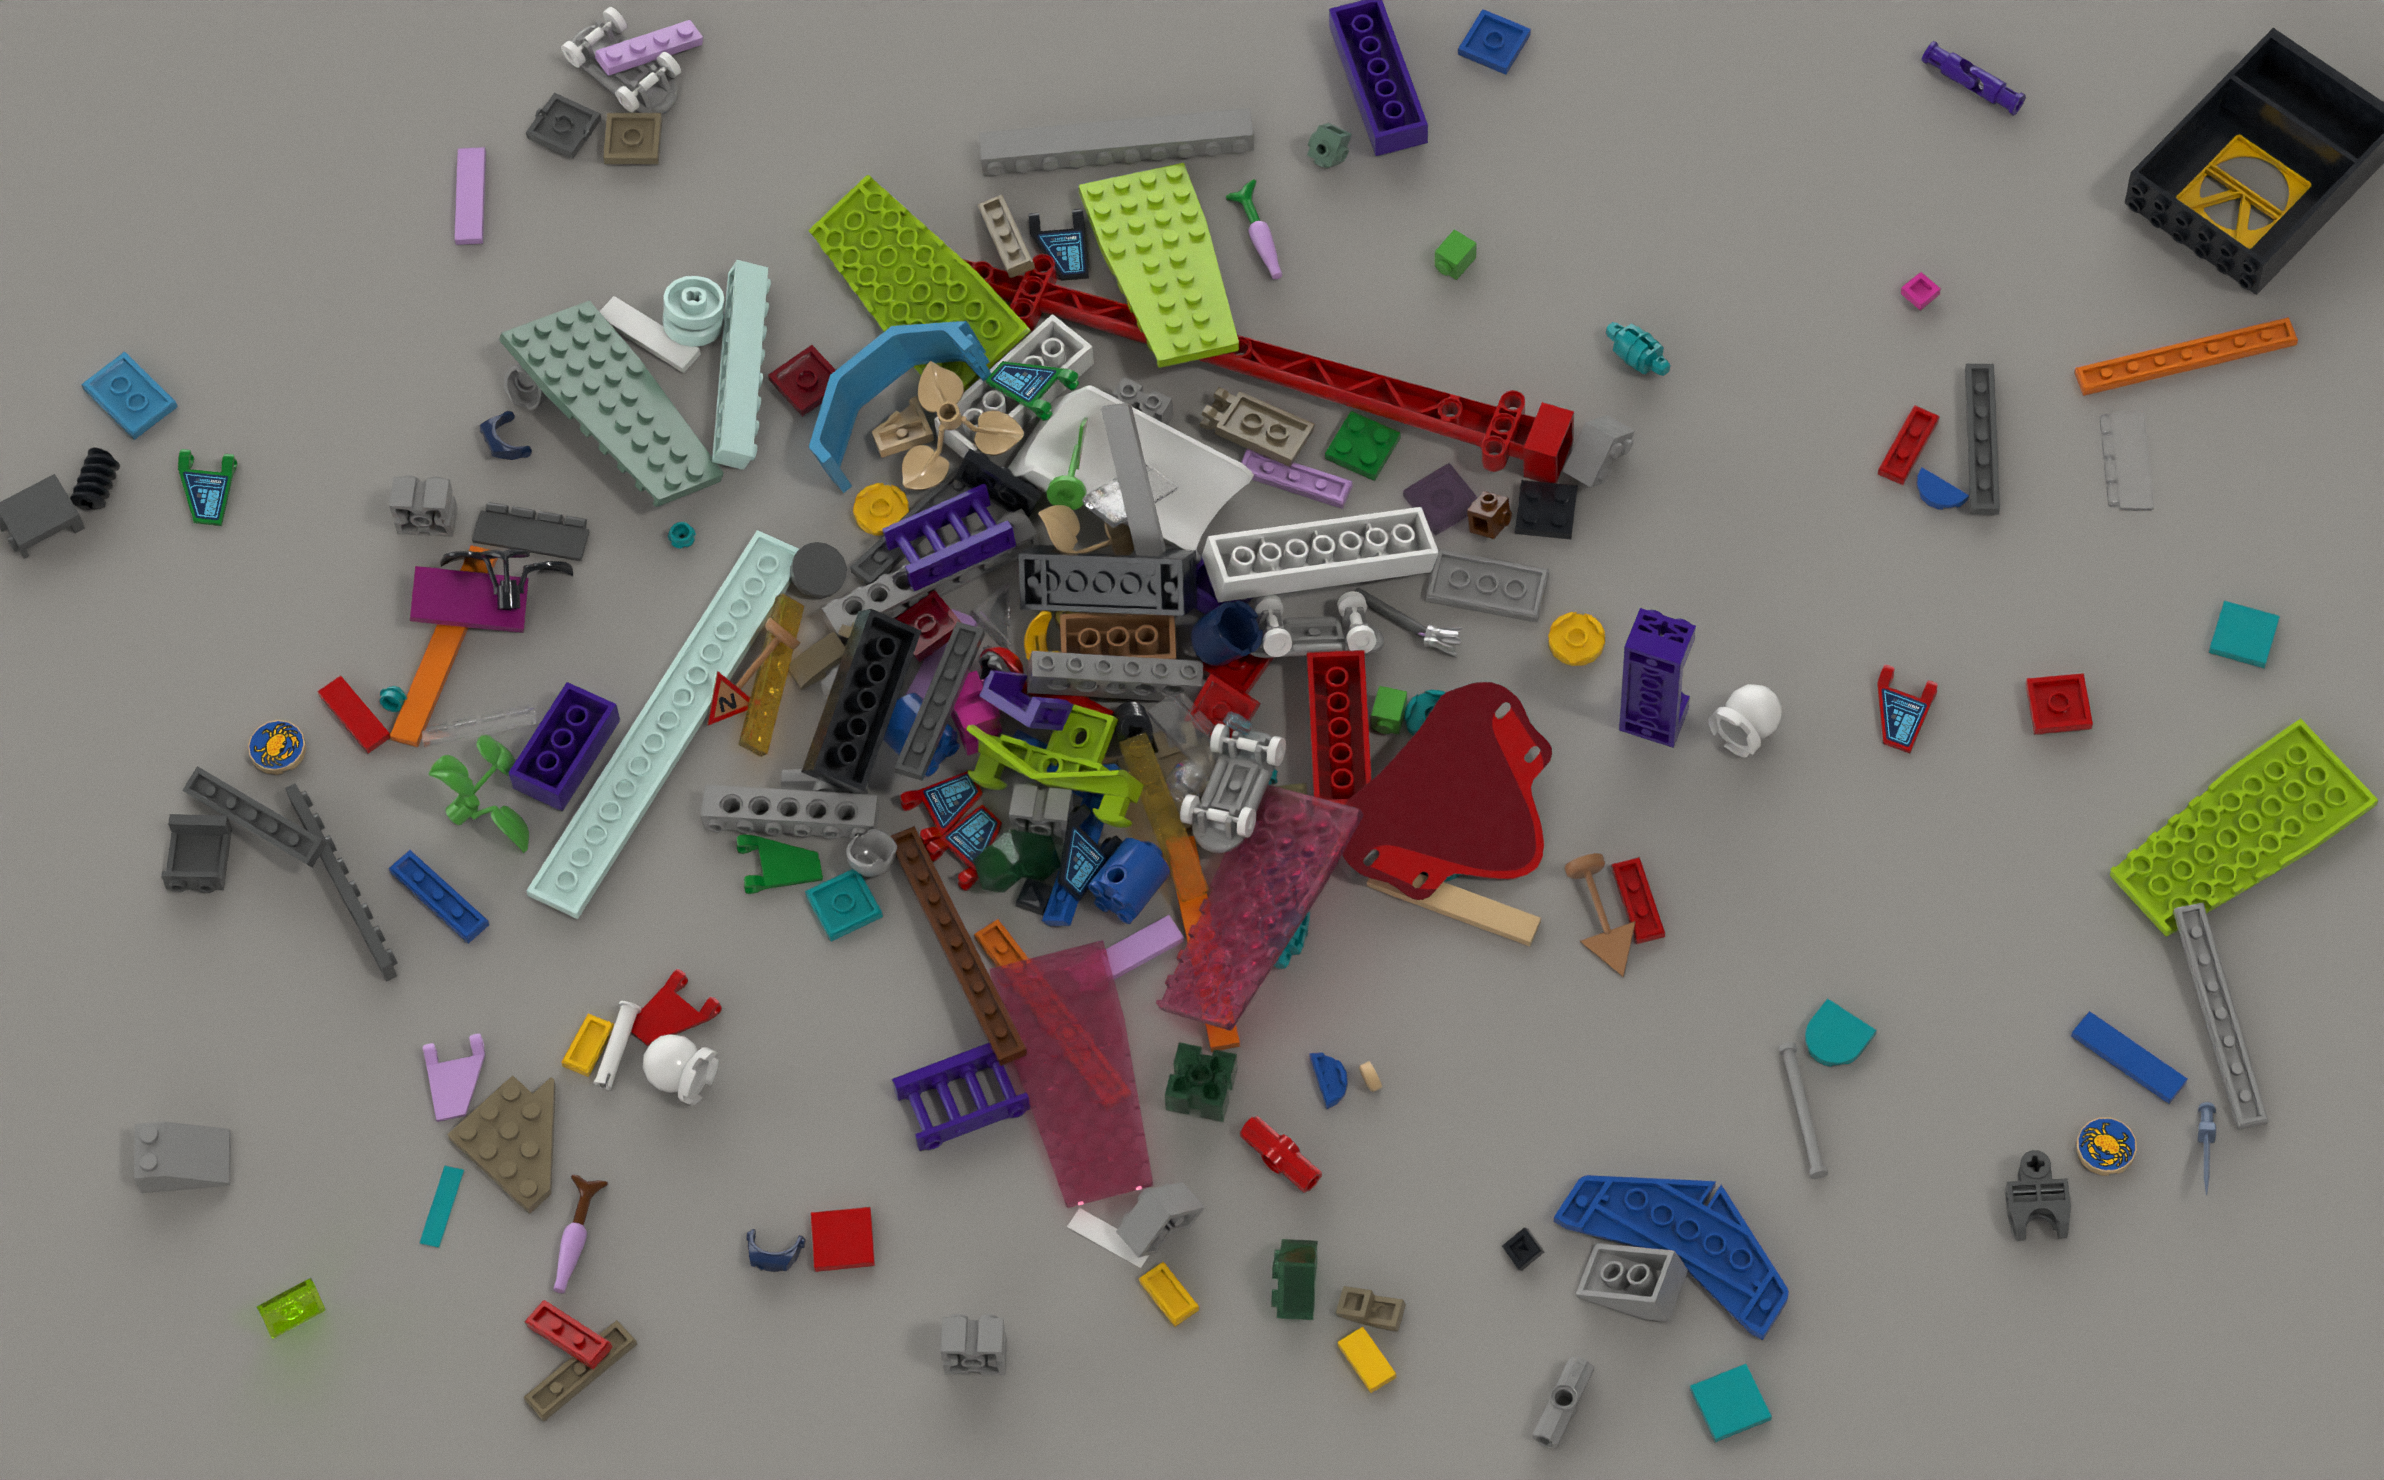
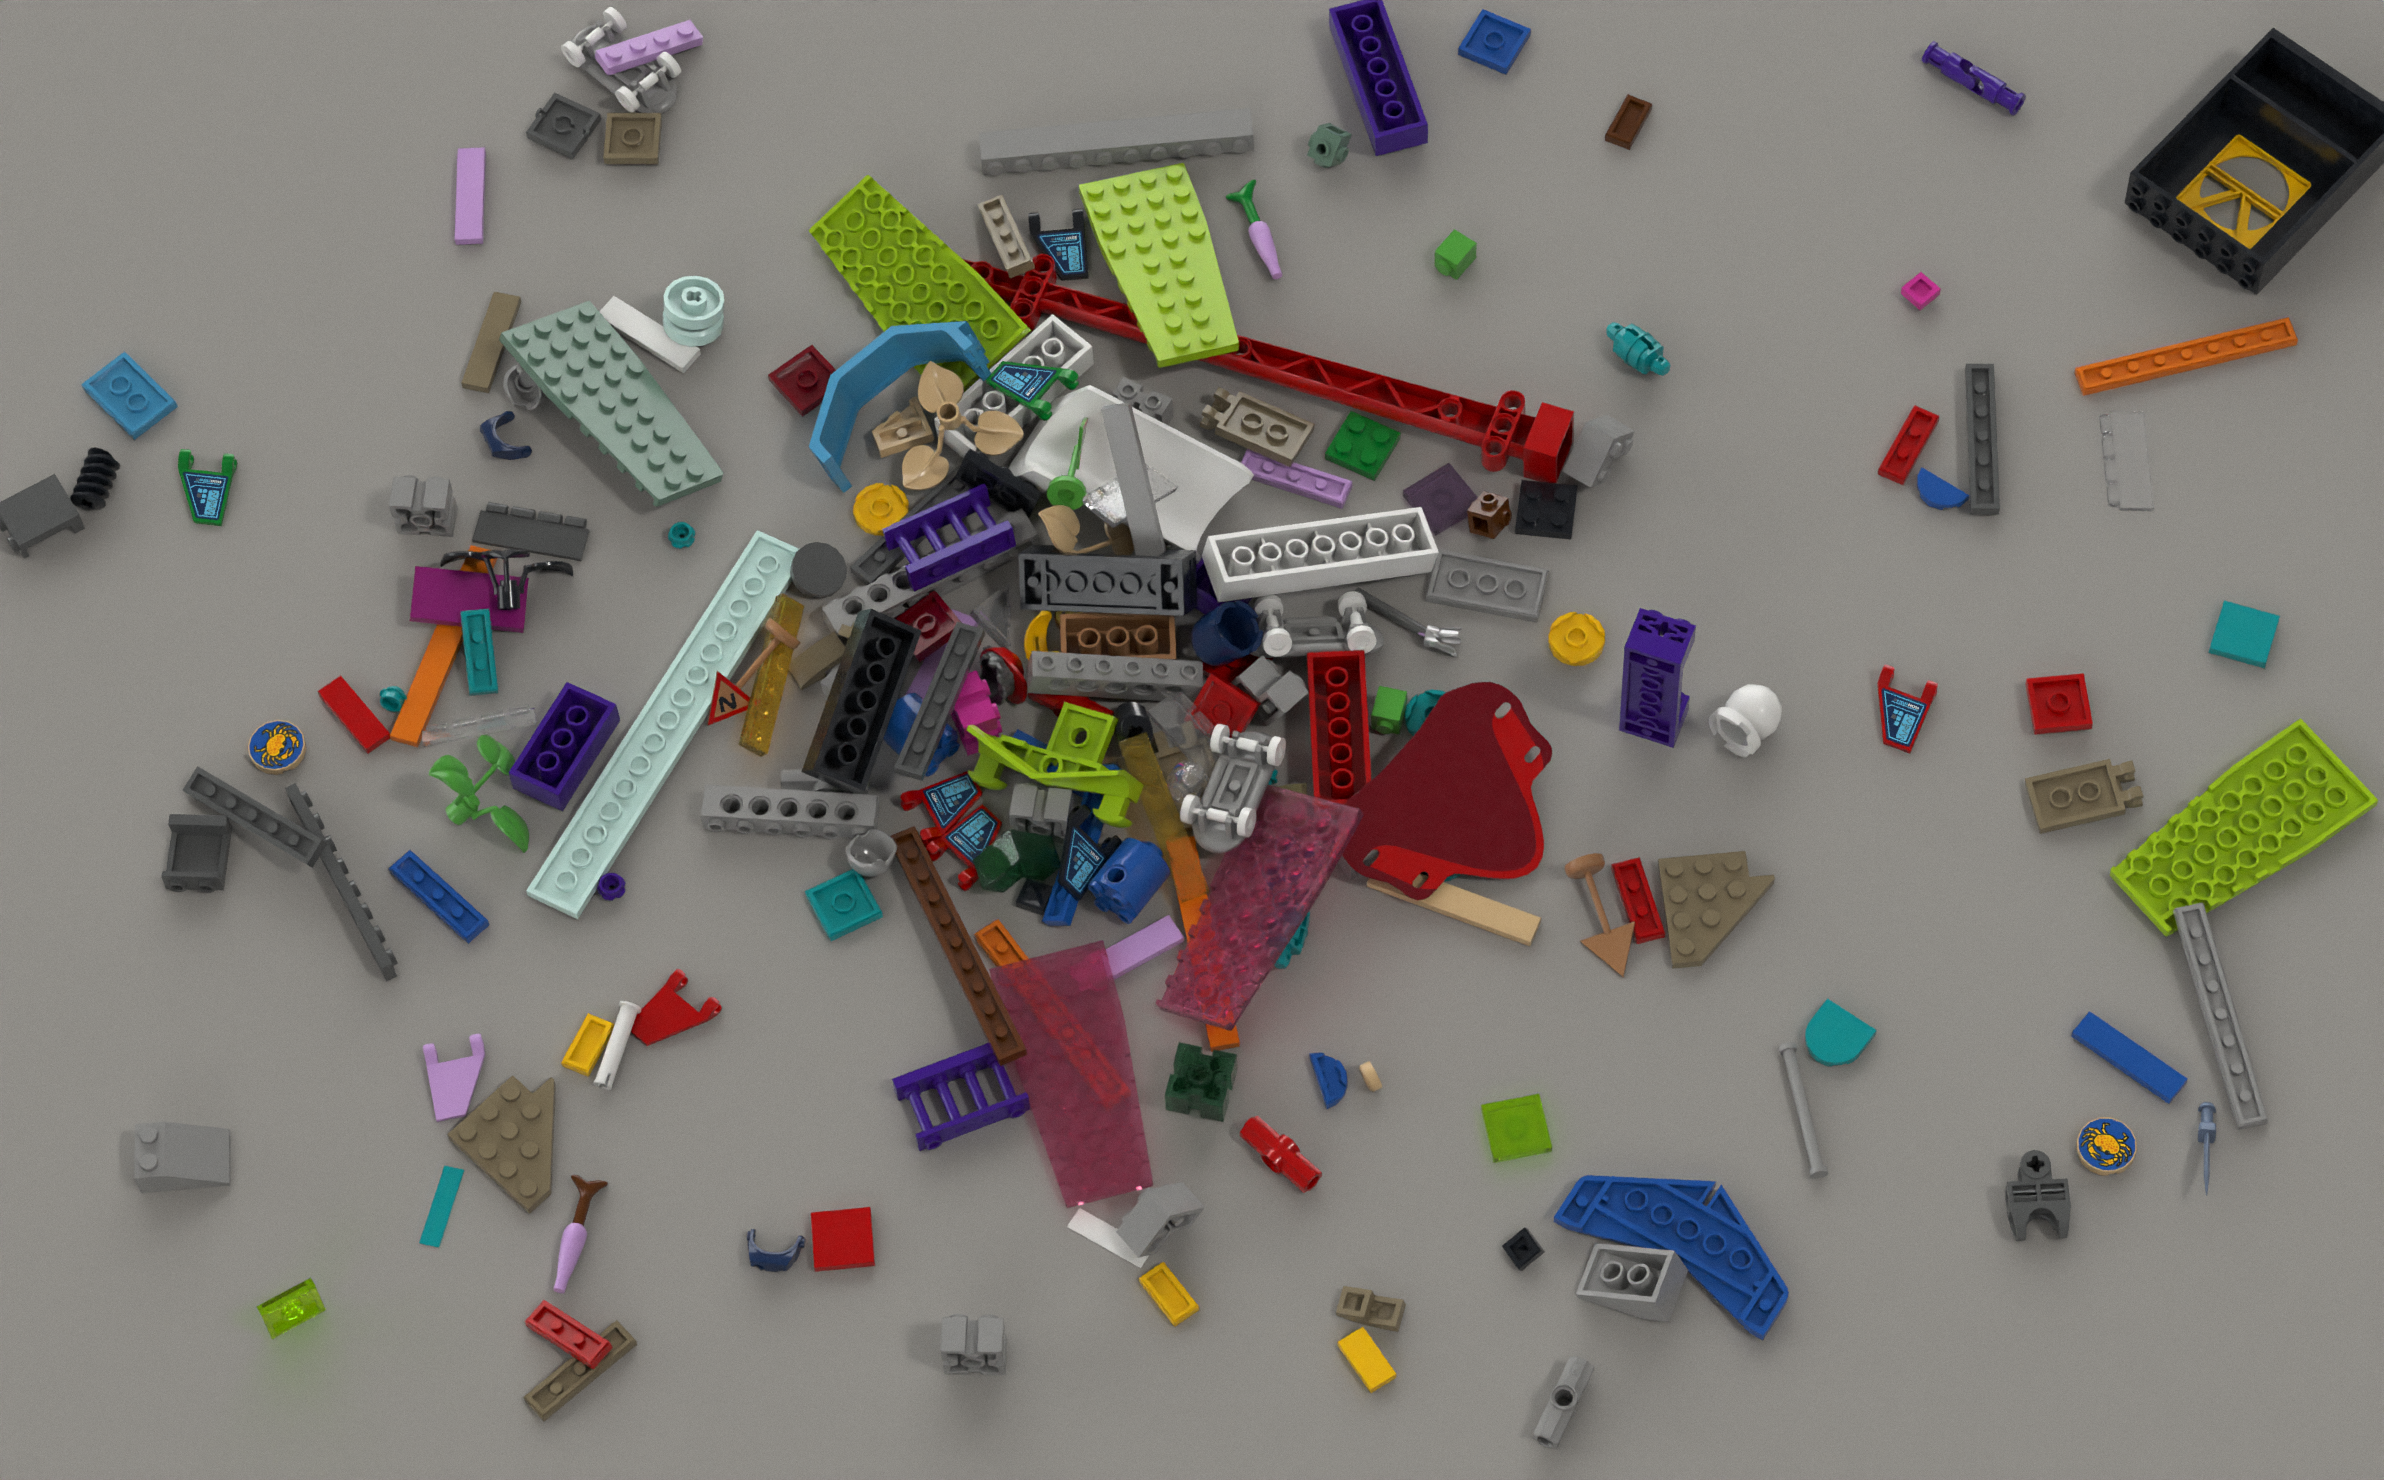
white tile [643,1034,719,1106] -> none
light aqua brick [712,260,771,470] -> none
green flag [736,834,823,894] -> none
dark purple window [979,670,1074,731] -> none
clear light blue tile [1223,712,1253,736] -> none
clear green brick [1271,1239,1318,1320] -> none
teal tile [1690,1364,1772,1442] -> none
none -> teal tile [460,609,498,696]
none -> dark tan tile [461,292,521,393]
none -> dark purple plate [597,873,626,901]
none -> light grey brick [1230,655,1309,726]
none -> clear neon green tile [1481,1094,1552,1163]
none -> reddish brown tile [1605,94,1652,150]
none -> dark tan wing [1658,851,1775,969]
none -> dark tan tile [2025,759,2143,834]

